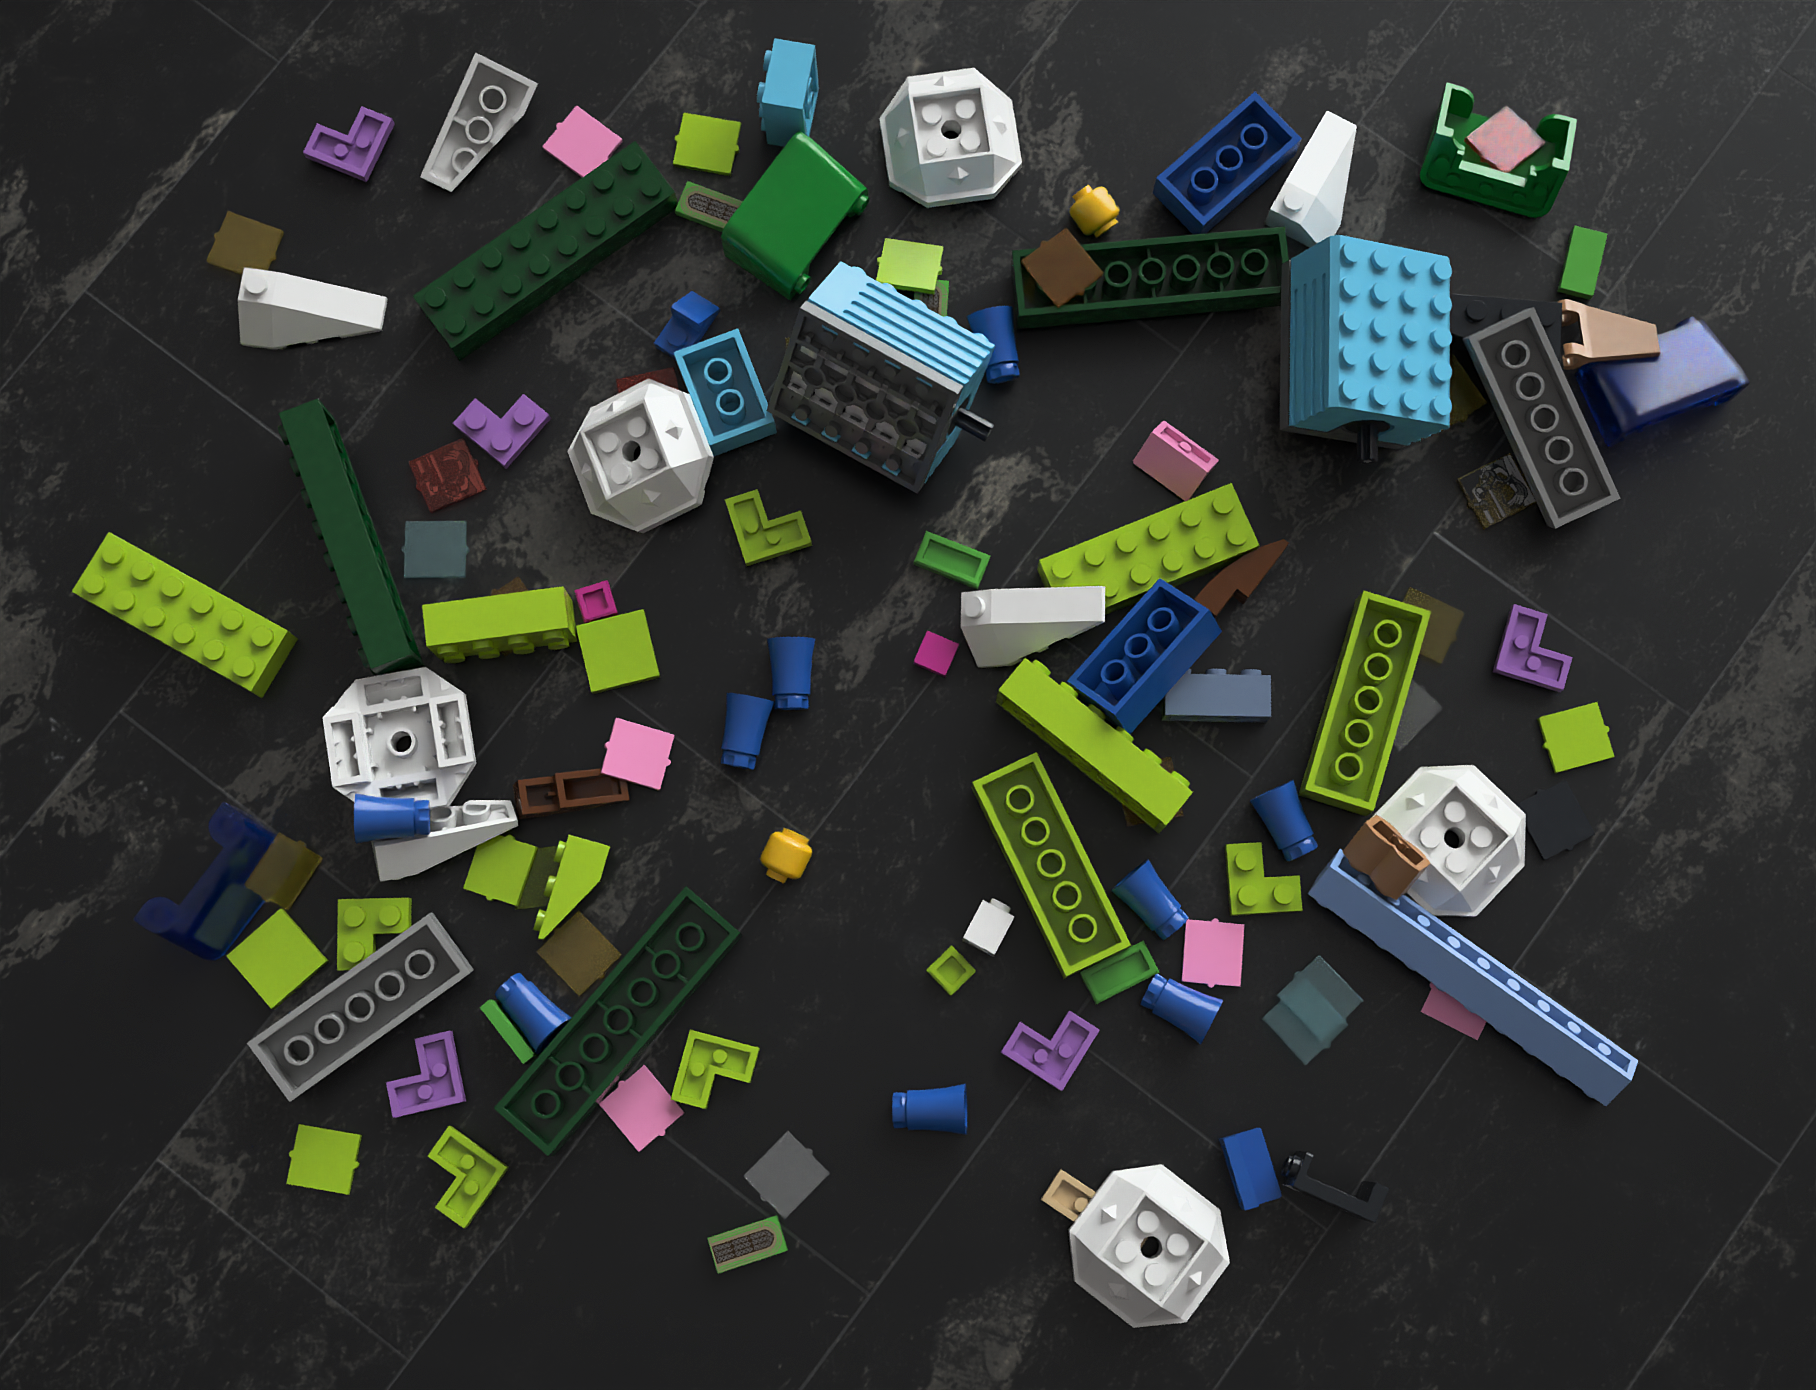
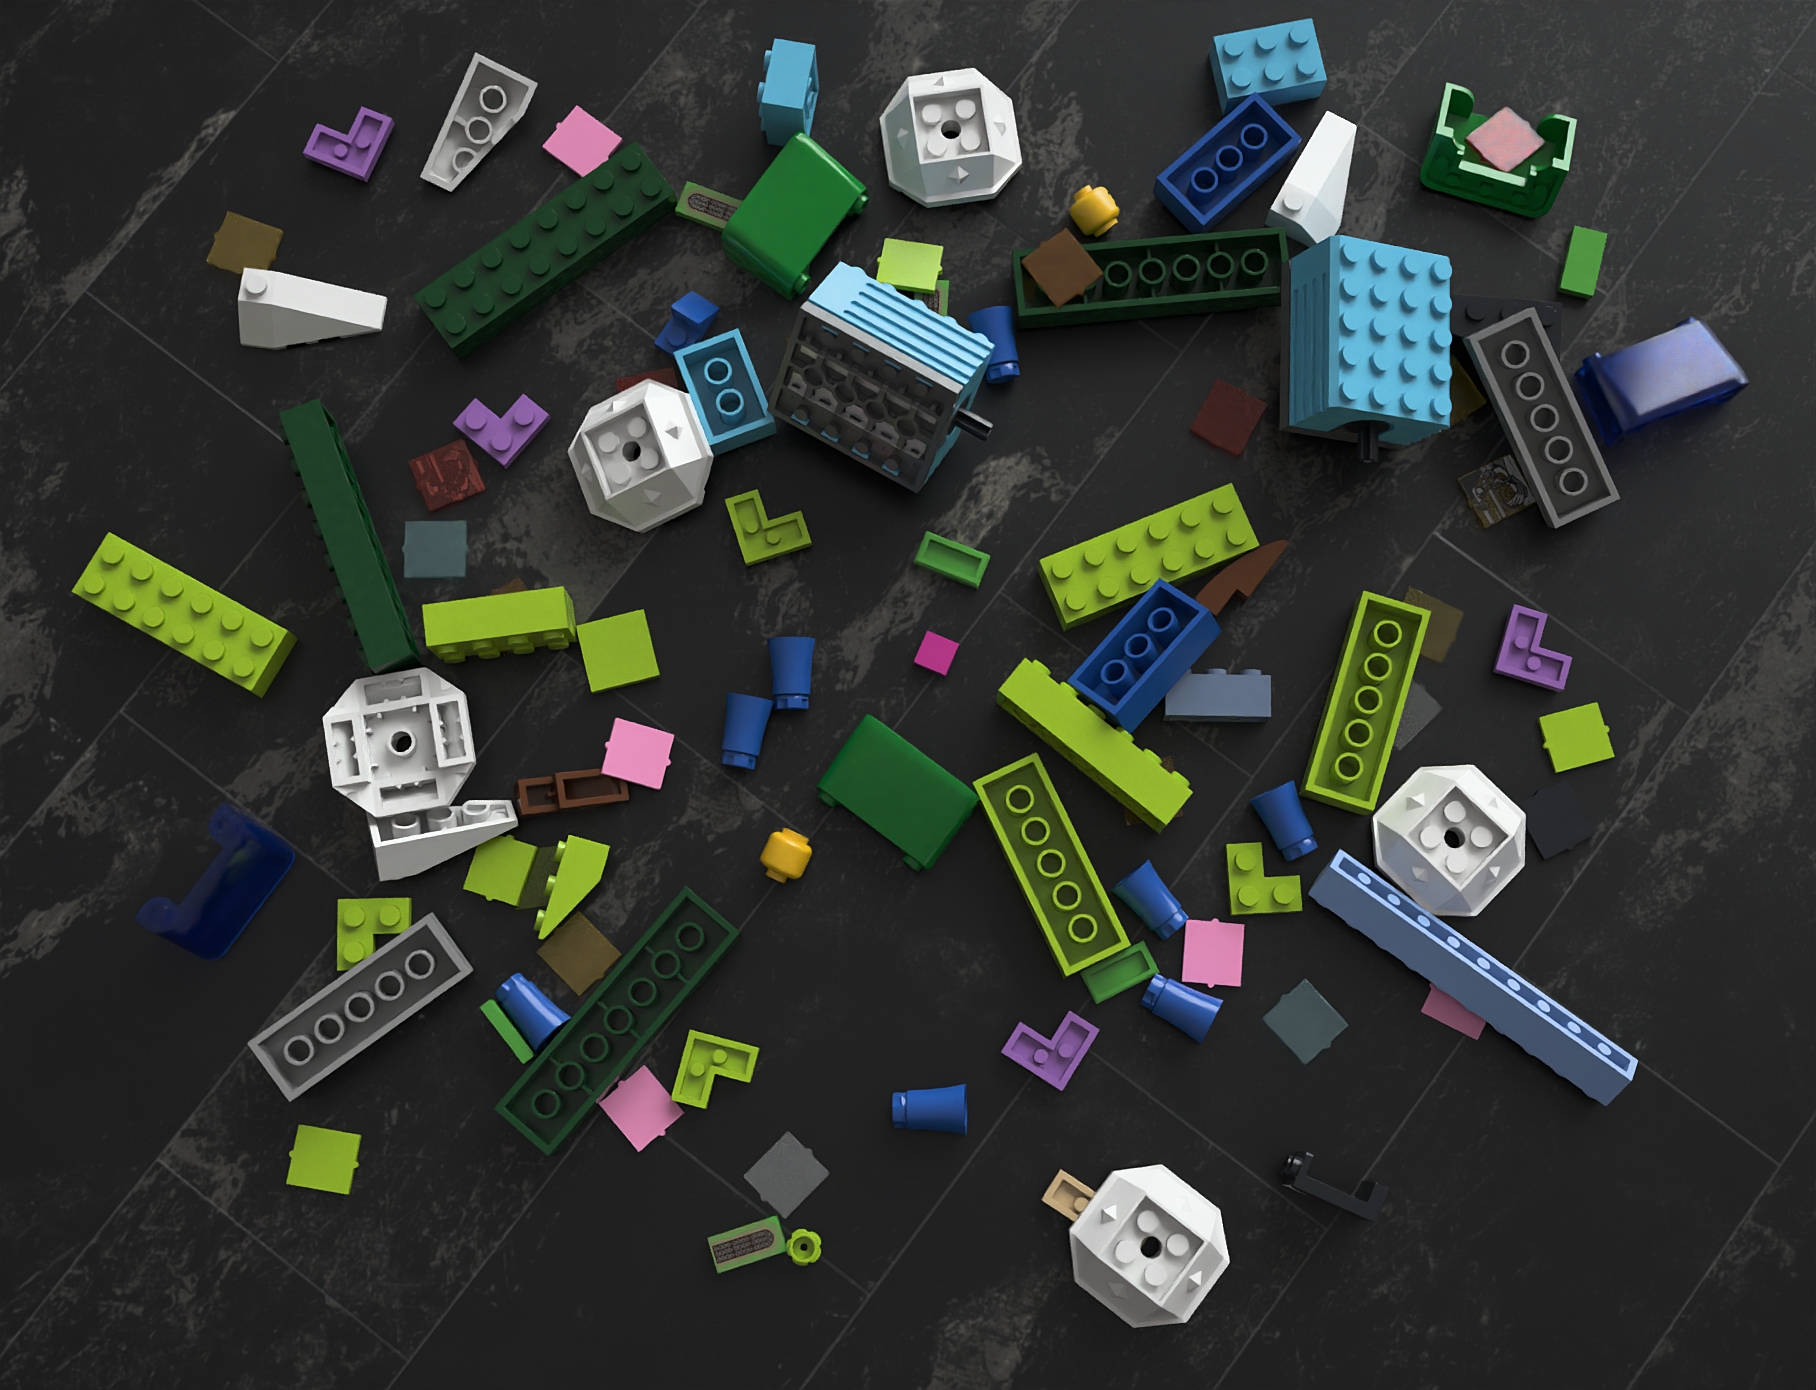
lime tile [226,908,329,1010] -> none
clear yellow piece [244,832,323,910] -> none
blue plant [354,794,430,844] -> none
medium lavender plate [386,1031,466,1118] -> none
lime plate [428,1126,509,1229] -> none
dark pink tile [574,580,618,624] -> none
lime piece [673,113,741,176] -> none
lime tile [926,945,976,996] -> none
white wedge [961,586,1105,668] -> none
white brick [962,898,1014,957] -> none
bright pink panel [1133,420,1219,501] -> none
blue panel [1219,1128,1282,1211] -> none
clear light blue piece [1277,955,1363,1041] -> none
medium nougat brick [1343,815,1430,900] -> none
flag [1557,299,1660,370] -> none
none -> lime plate [786,1229,821,1266]
none -> green windscreen [816,714,980,872]
none -> clear red piece [1189,378,1267,456]
none -> medium azure brick [1209,18,1327,115]

